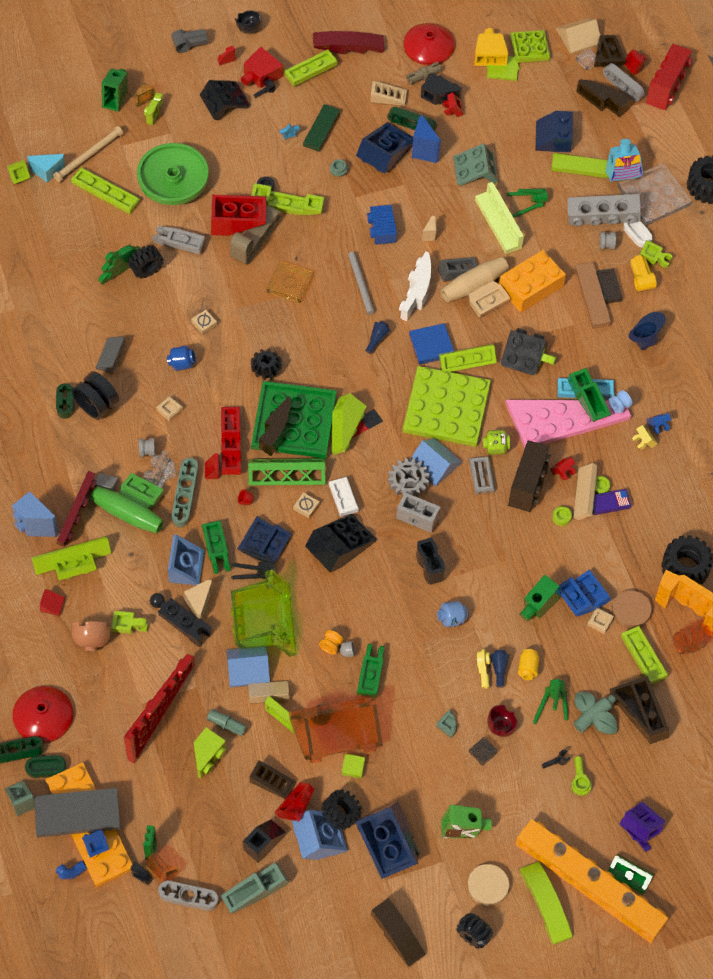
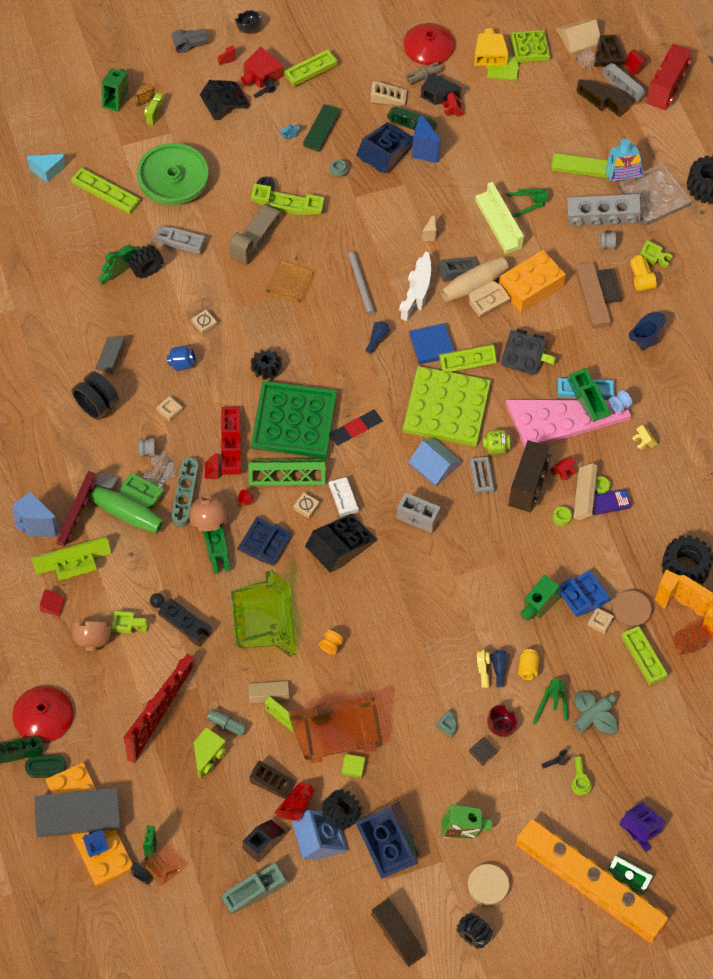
sand green slope [4,780,35,816] -> none
lime tile [7,160,30,184] -> none
tan bar [53,126,123,182] -> none
dark green beam [56,383,74,419] -> none
blue arm [56,861,87,880] -> none
light grey beam [158,881,218,911] -> none
medium blue slope [168,534,204,585] -> none
tan slope [184,579,213,620] -> none
red slope [211,194,266,236] -> none
medium blue slope [226,646,270,688] -> none
black plant [231,549,274,580] -> none
dark brown slope [259,396,291,456] -> none
dark red slope [313,31,385,55] -> none
lime slope [331,393,367,455] -> none
light grey hinge [340,641,355,657] -> none
green hinge [357,643,384,698] -> none
blue brick [367,204,397,245] -> none
light grey gear [388,458,429,497] -> none
black brick [416,538,445,585] -> none
medium blue head [437,601,468,627] -> none
sand green bracket [453,143,498,186] -> none
lime slope [519,862,573,945] -> none
dark blue slope [535,111,573,153] -> none
dark brown wedge [610,676,669,744] -> none
white tile [623,222,652,247] -> none
blue tile [646,413,671,434] -> none
none -> nougat cylinder [189,495,228,531]

